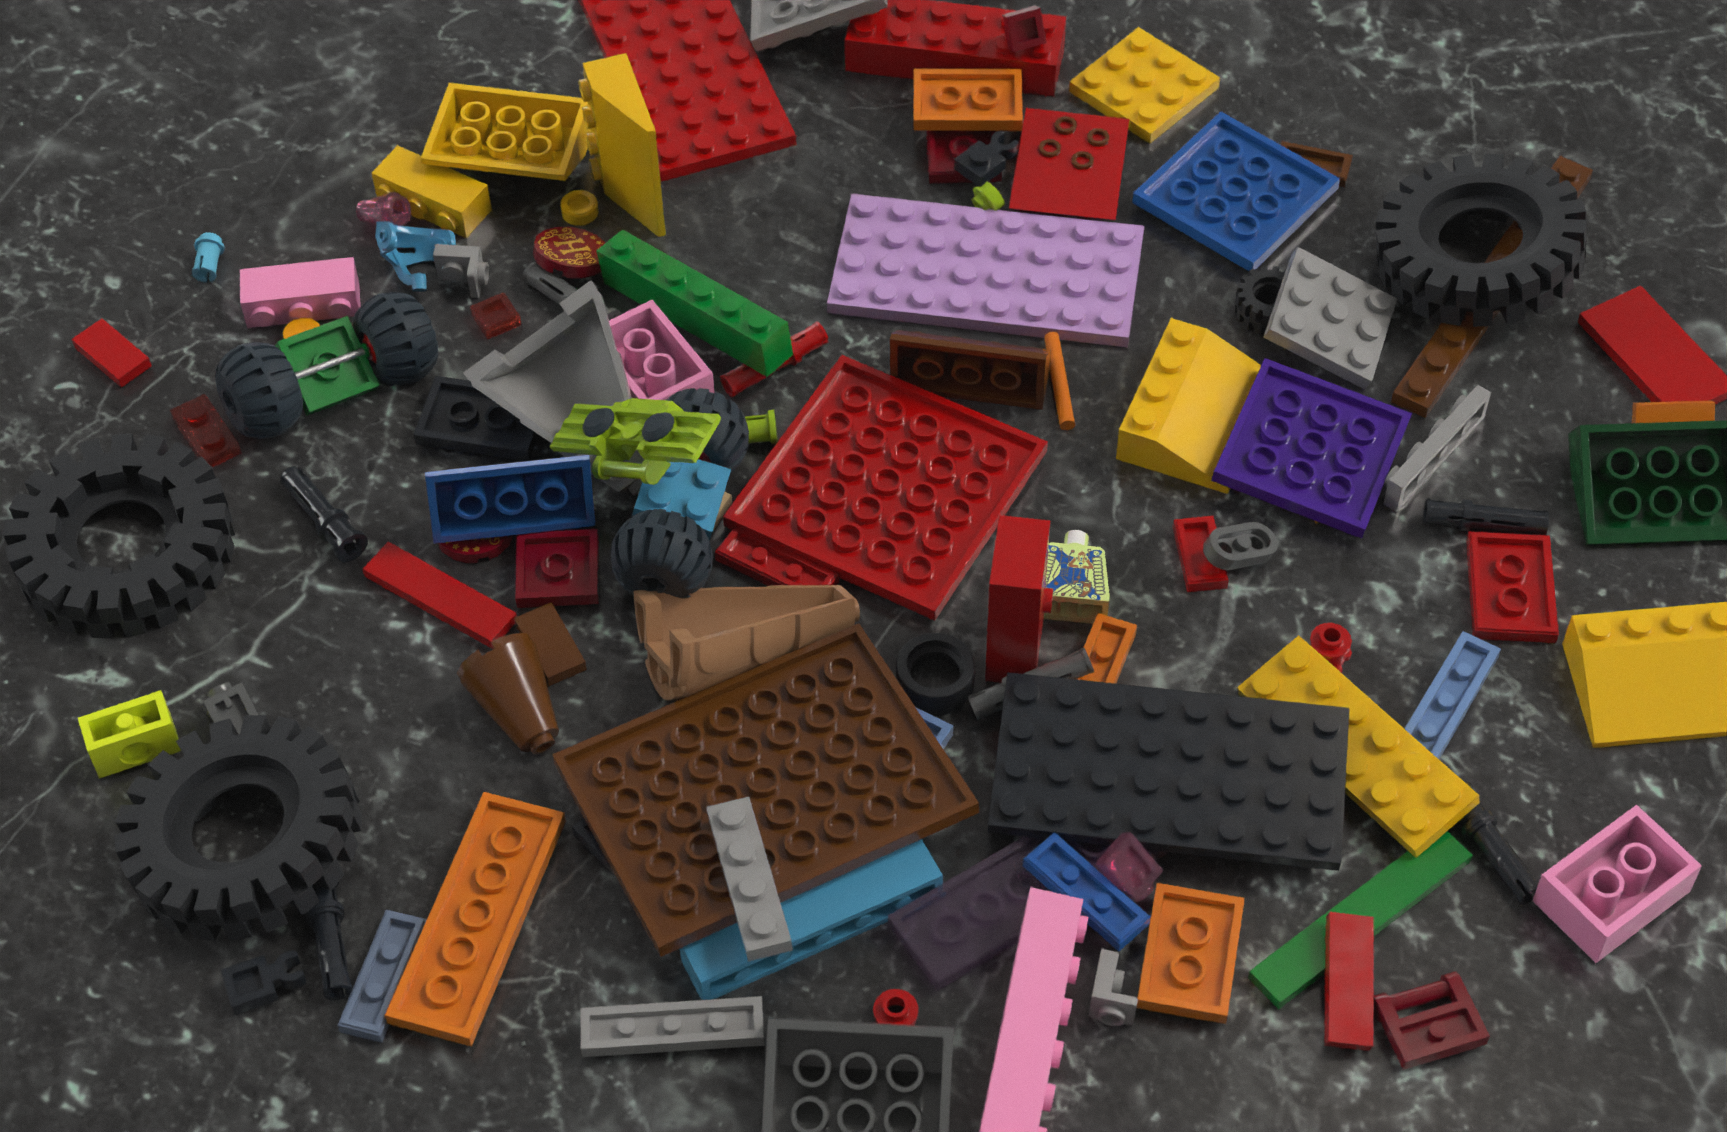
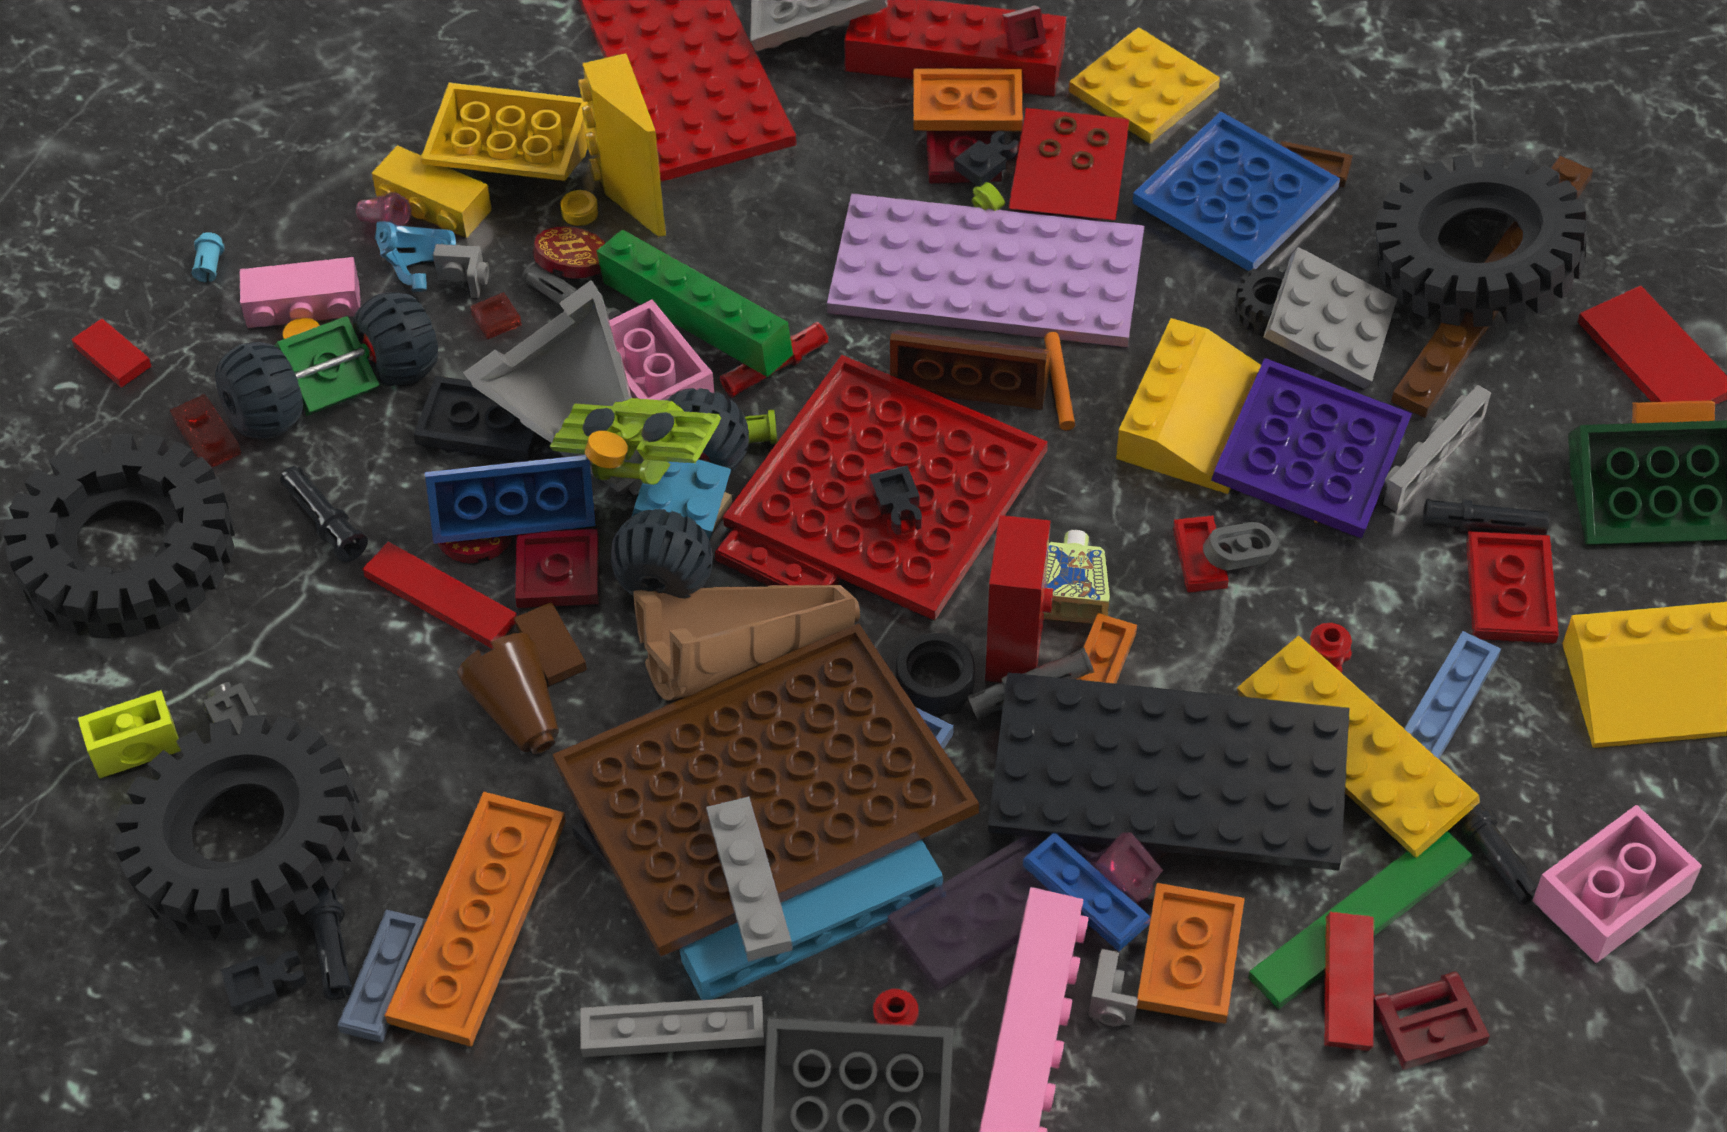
none -> light orange tile [585,431,628,469]
none -> black plate [869,465,922,535]

